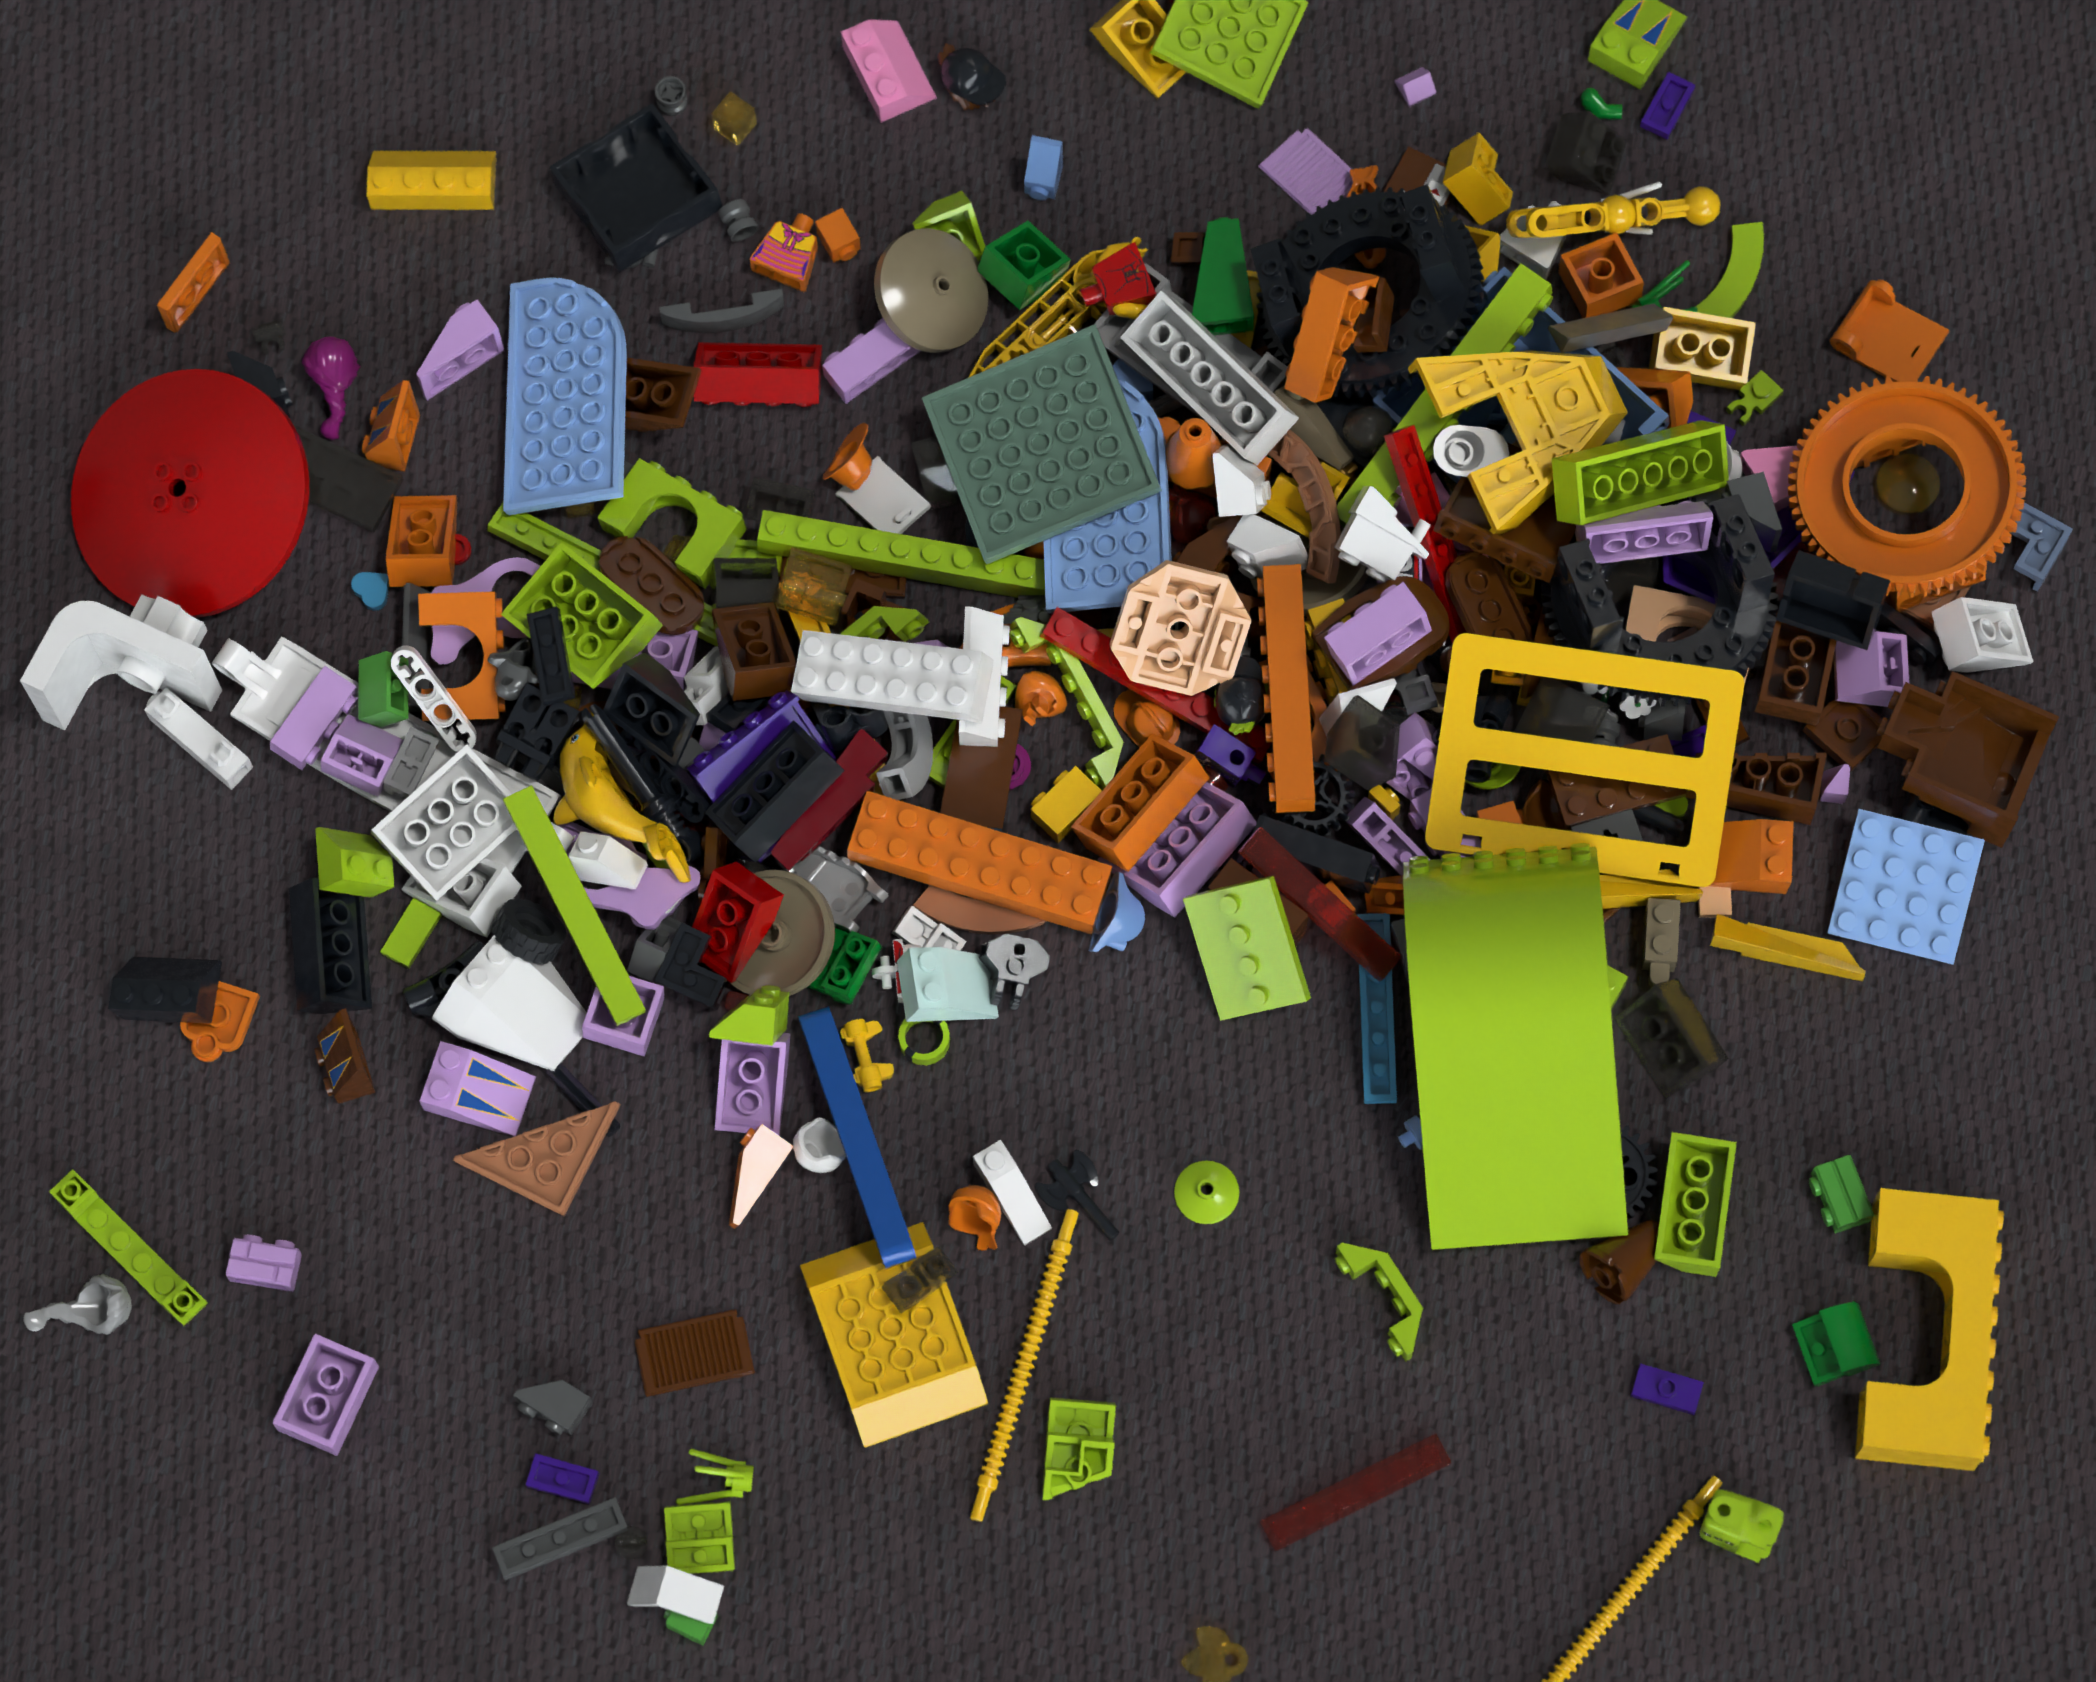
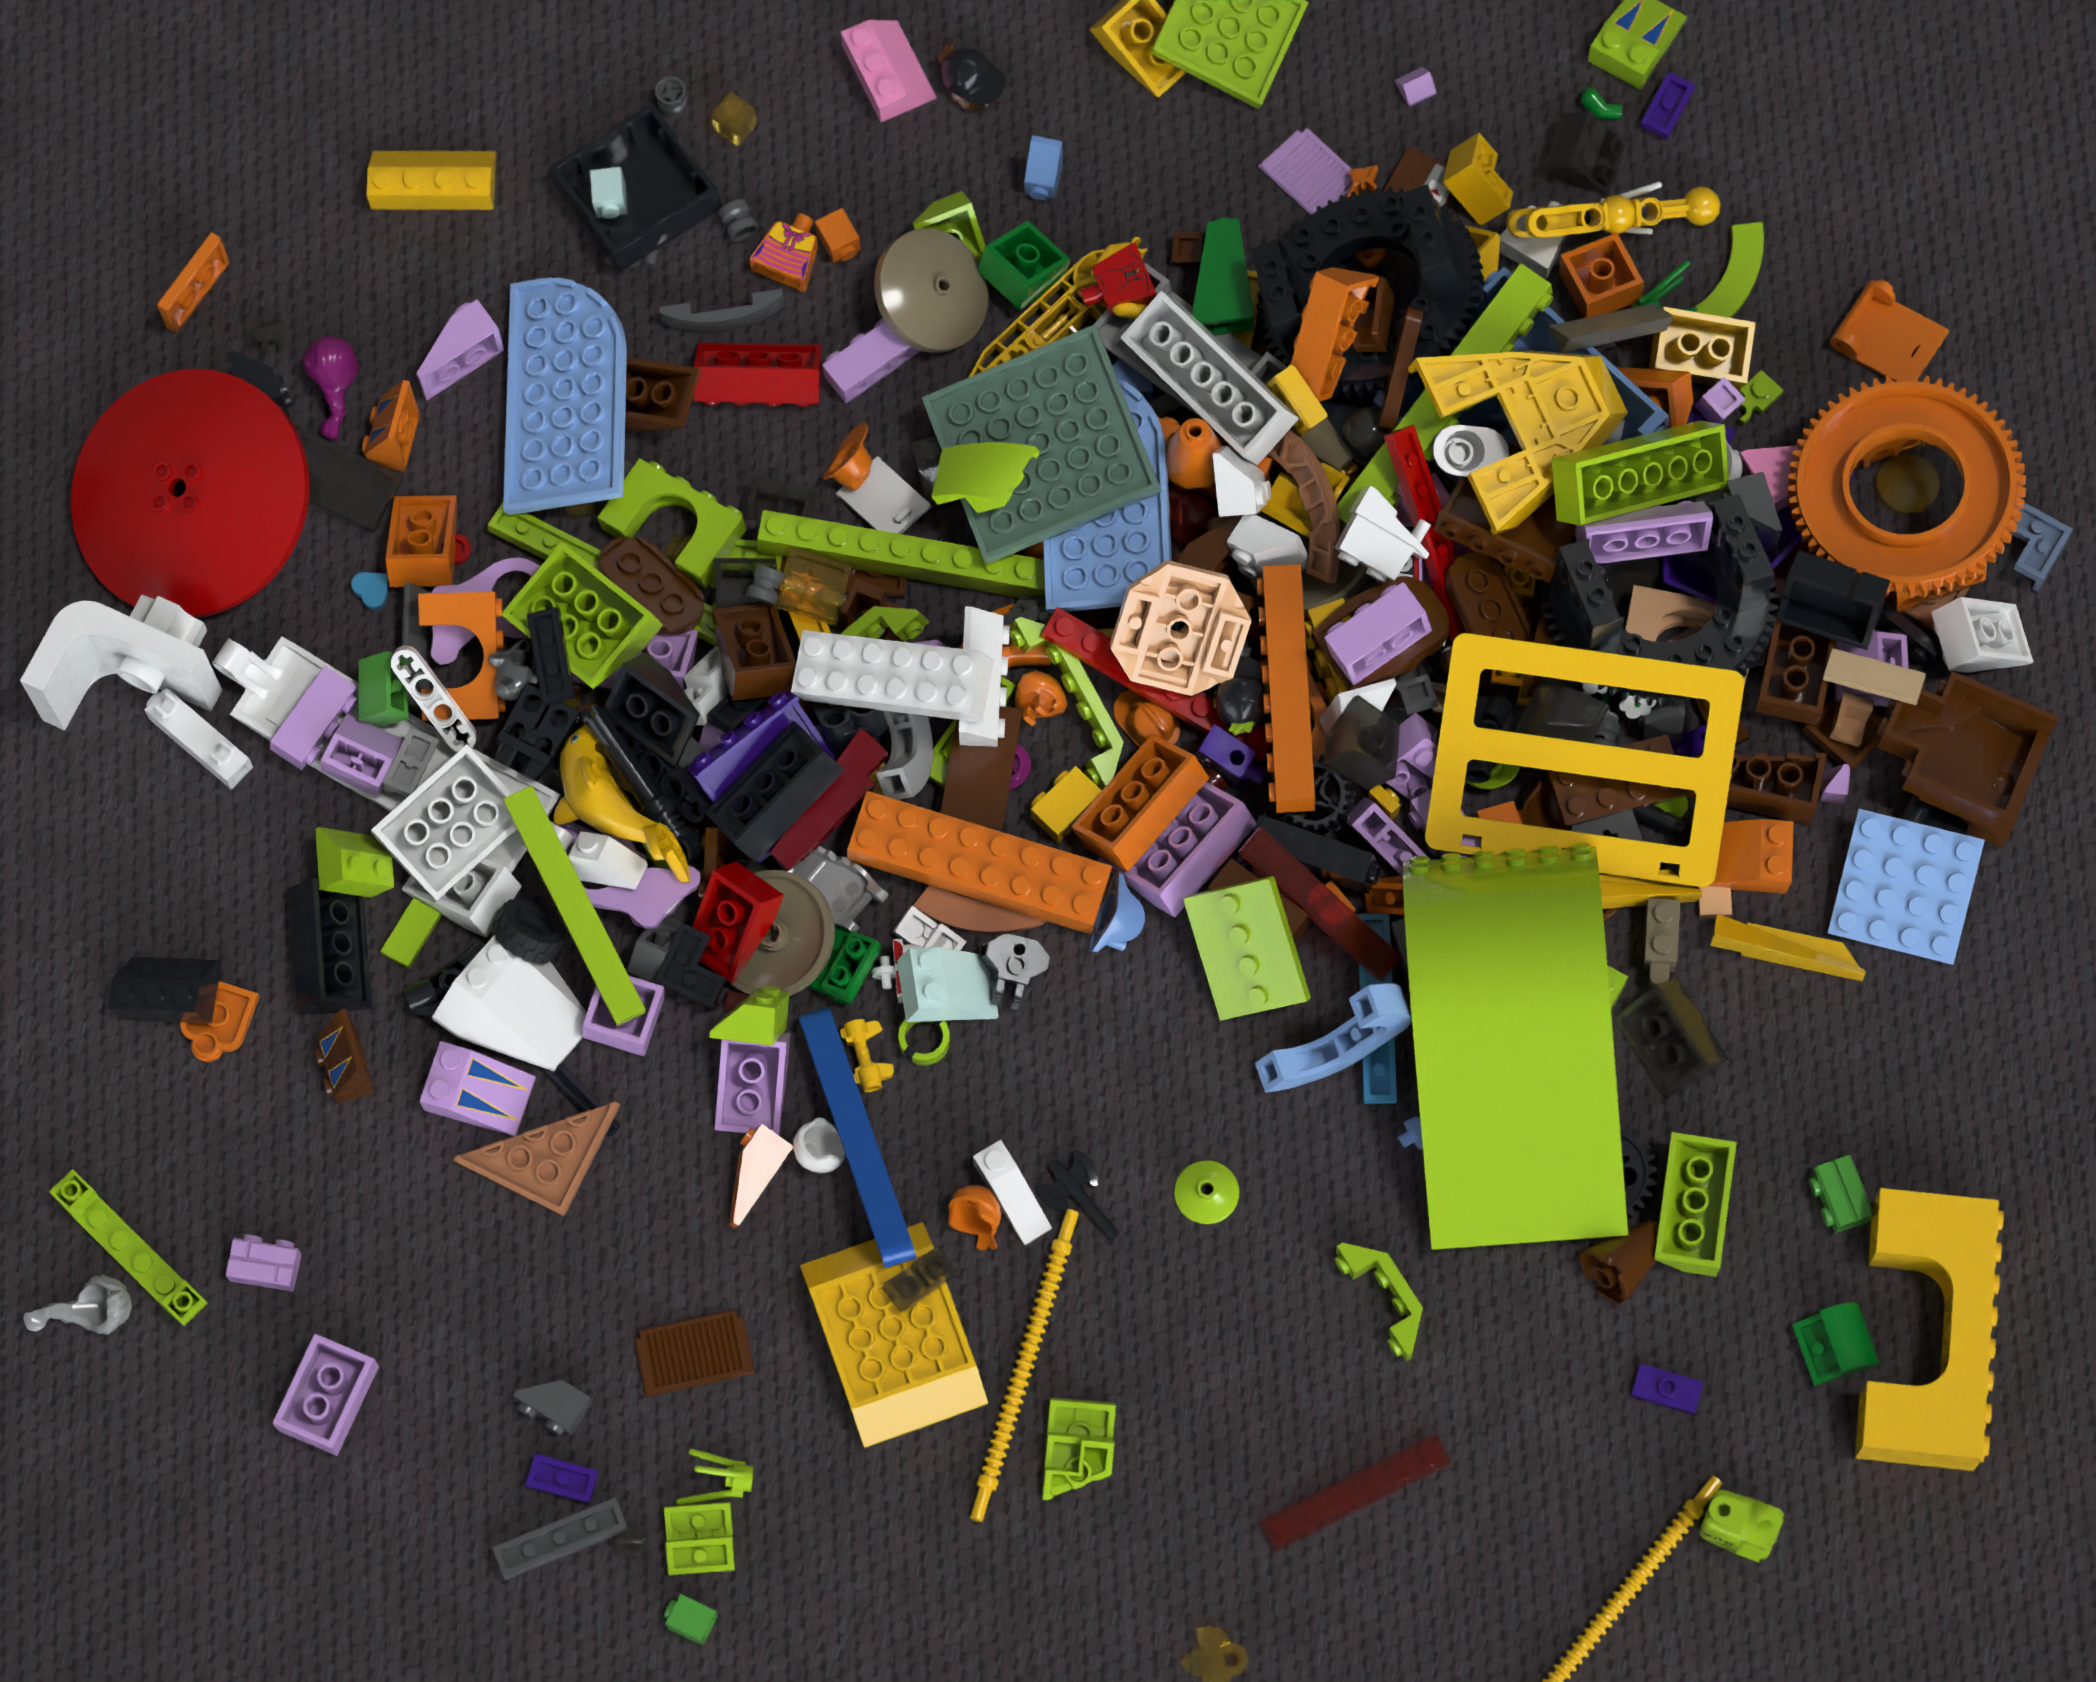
white panel [627,1566,724,1624] -> none
none -> light aqua brick [590,167,628,218]
none -> dark grey wheel [746,564,786,605]
none -> lime slope [931,442,1040,513]
none -> light blue arch [1255,983,1412,1093]
none -> yellow slope [1266,365,1328,435]
none -> reddish brown beam [1378,306,1423,431]
none -> lavender panel [1695,376,1746,424]
none -> tan tile [1823,648,1926,706]
none -> medium nougat panel [1829,692,1875,747]

